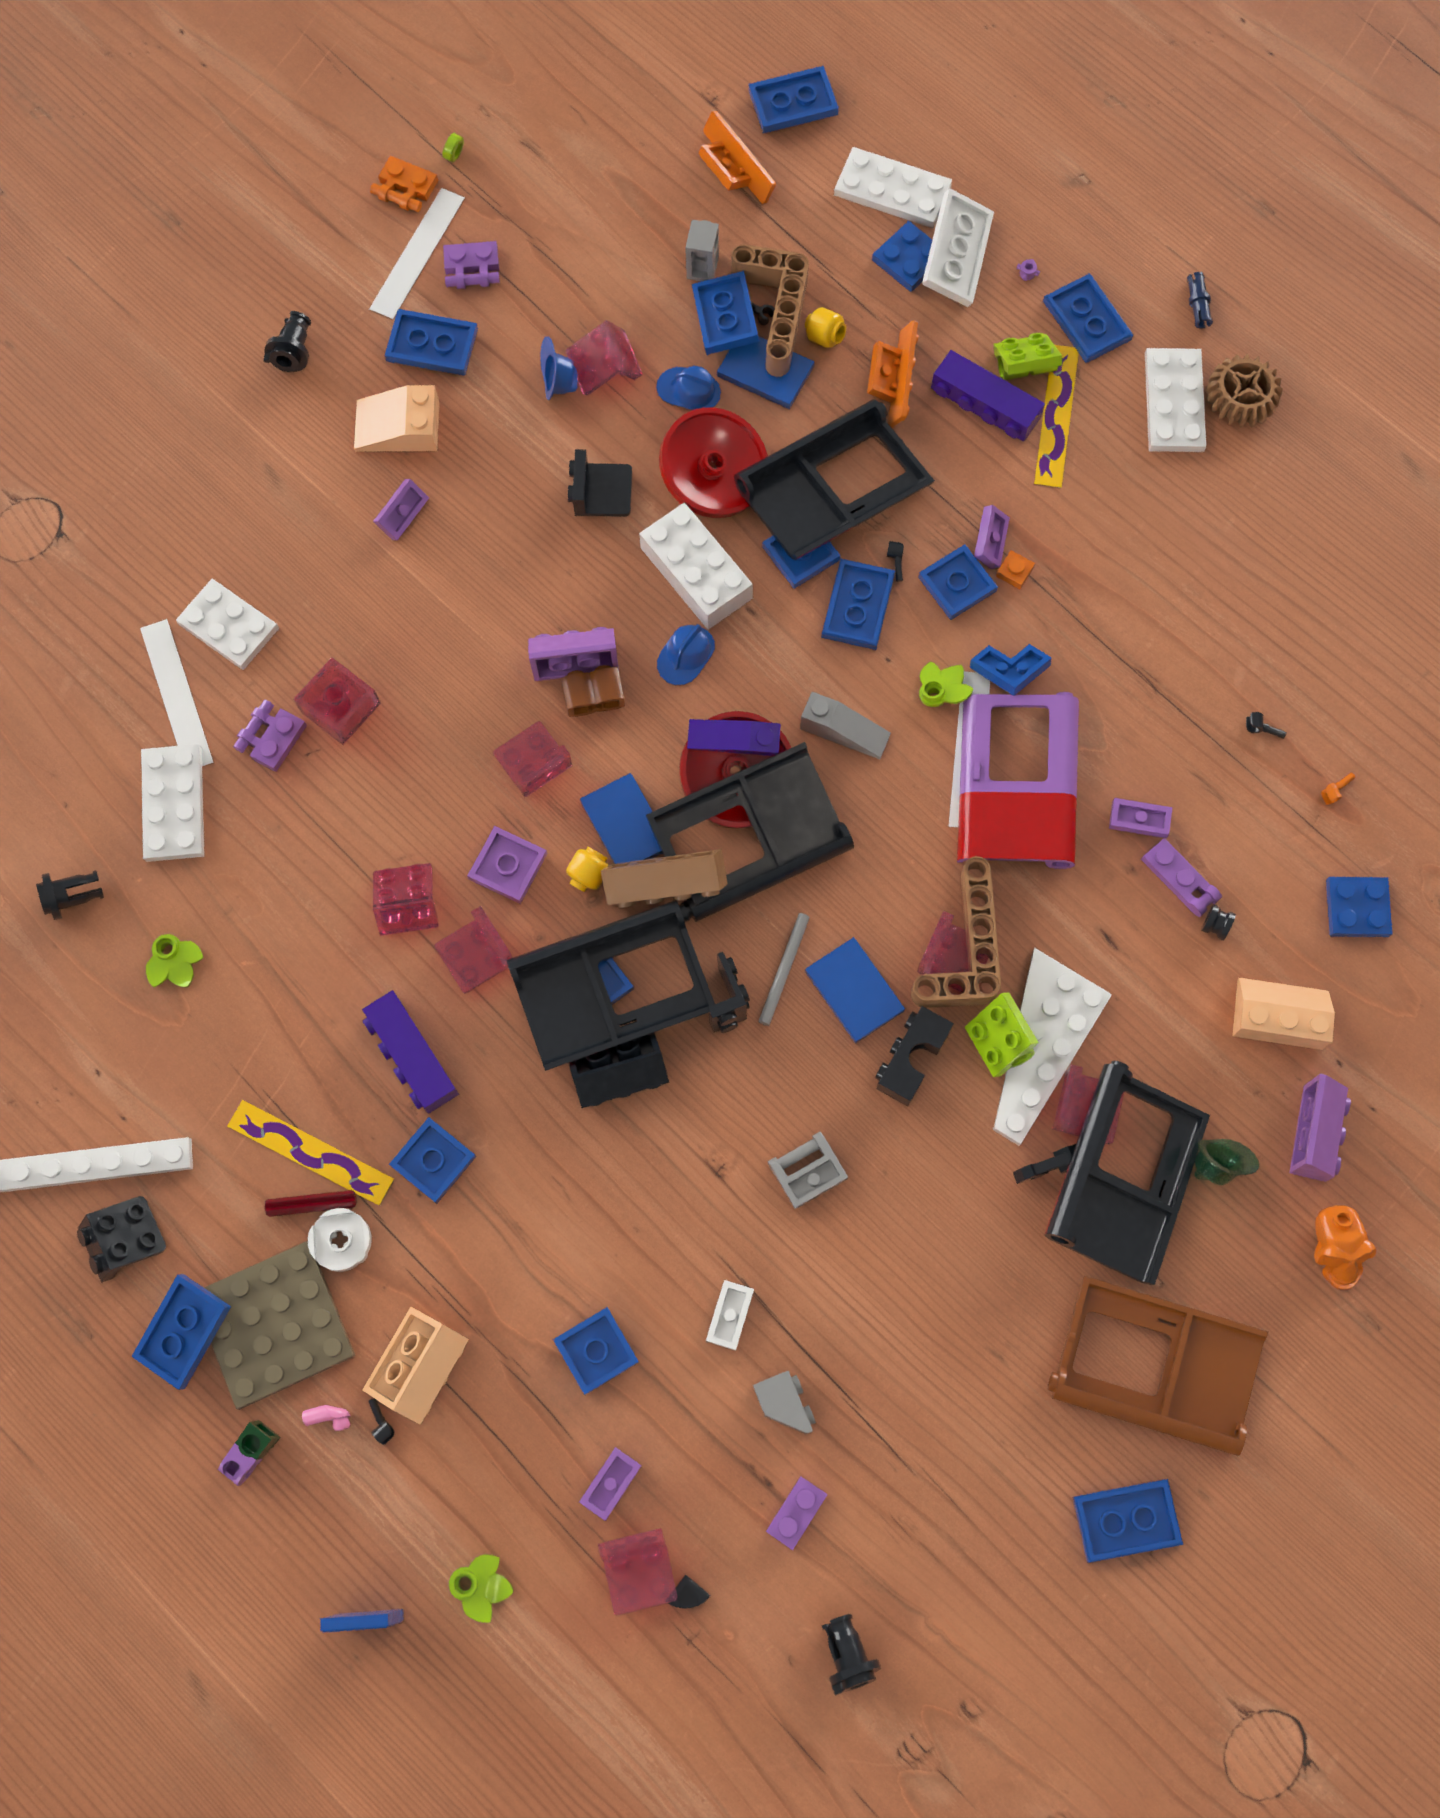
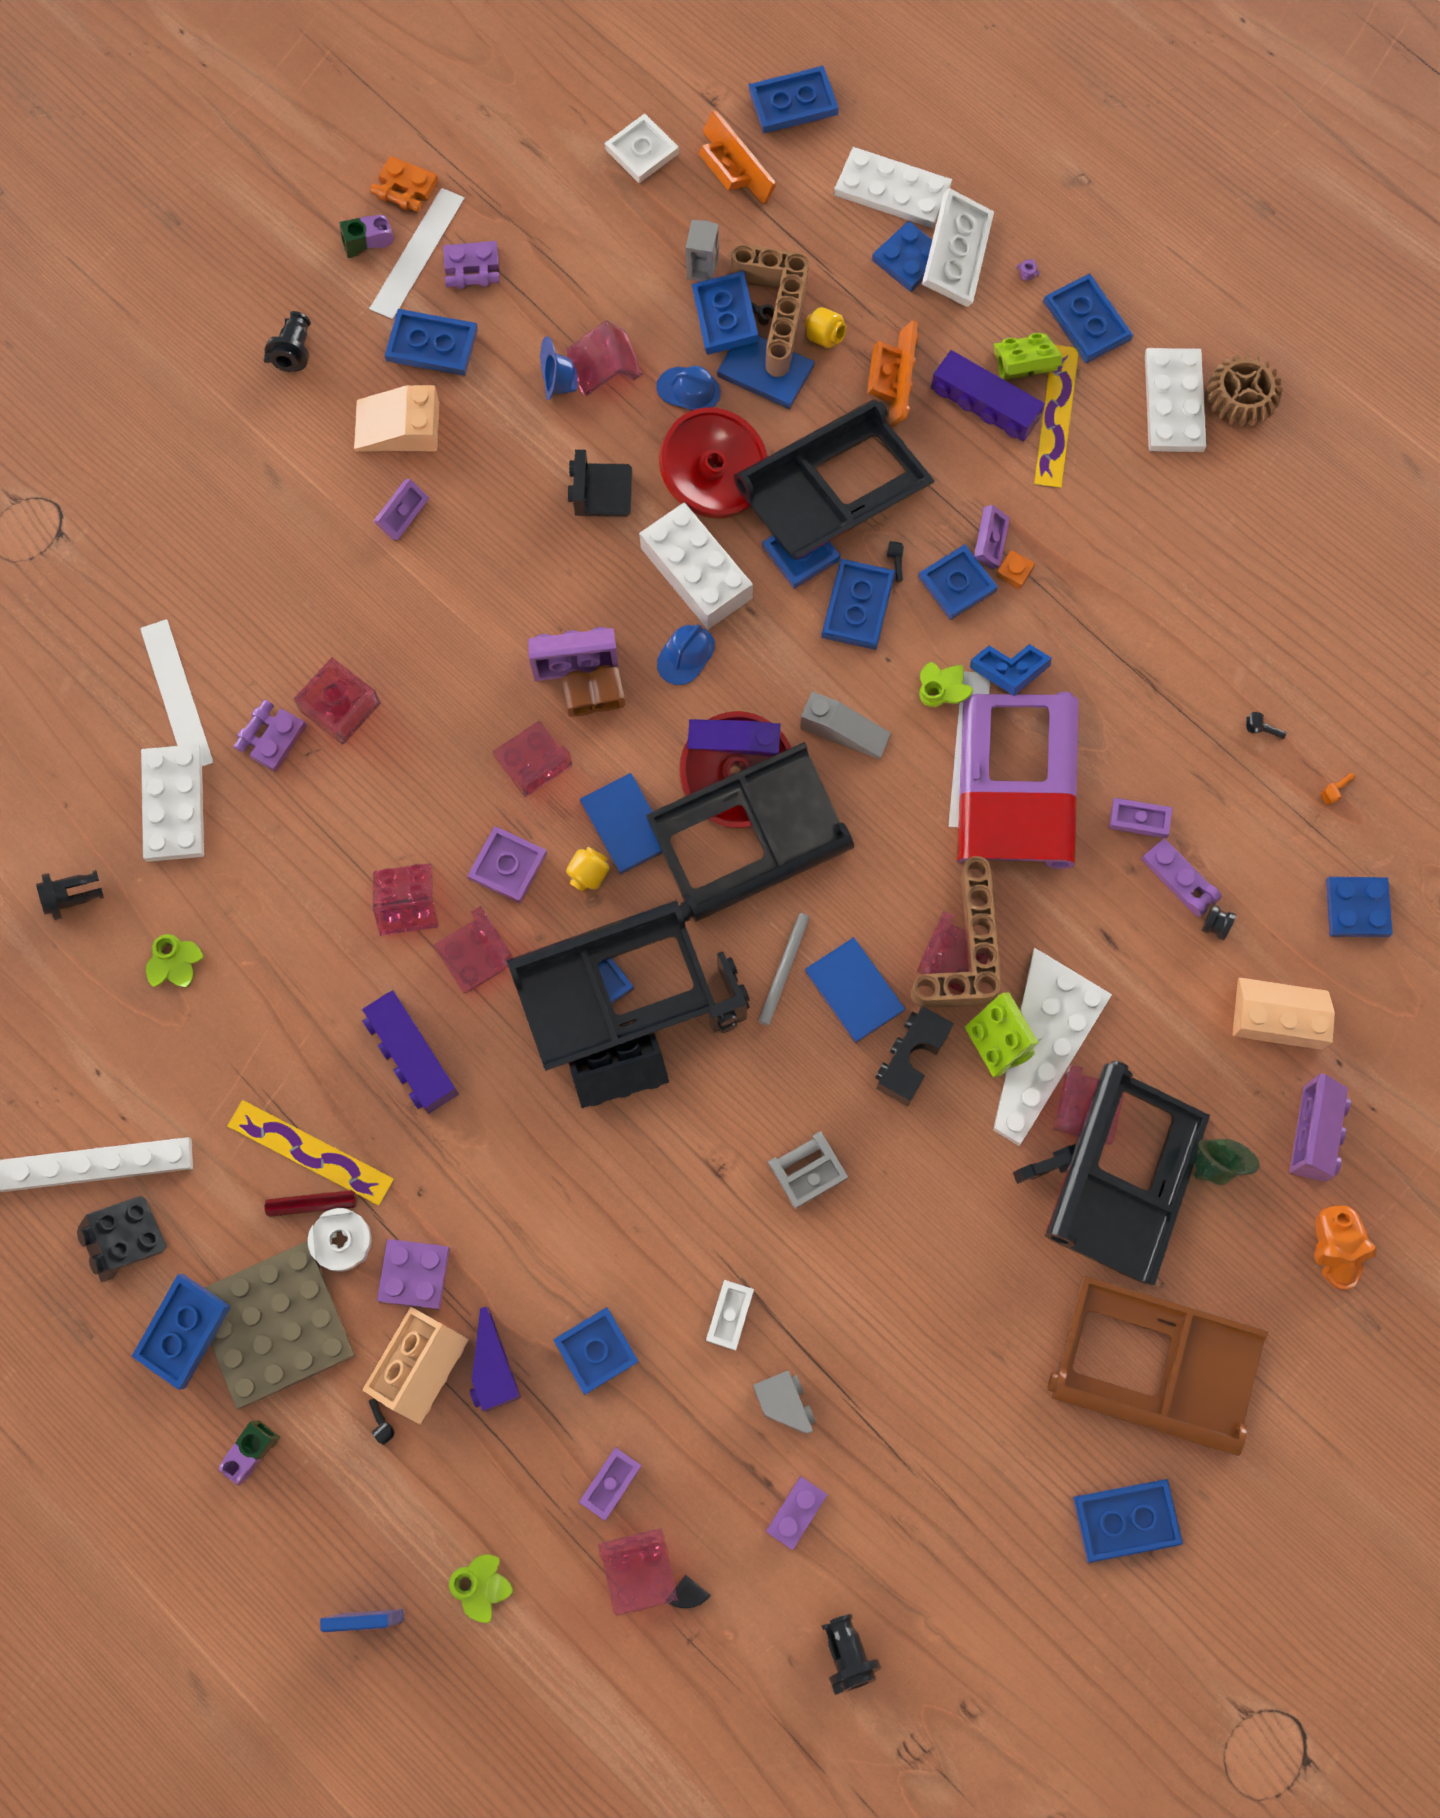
white plate [176,578,279,670] -> none
bright pink arm [302,1405,350,1431] -> none
blue plate [389,1117,477,1204] -> none
lime tile [442,133,464,162] -> none
medium nougat brick [601,849,728,908] -> none
dark blue pin [1187,272,1213,329] -> none
none -> leg [339,215,394,258]
none -> medium lavender plate [377,1239,450,1310]
none -> dark purple slope [470,1306,521,1412]
none -> white plate [605,114,679,183]

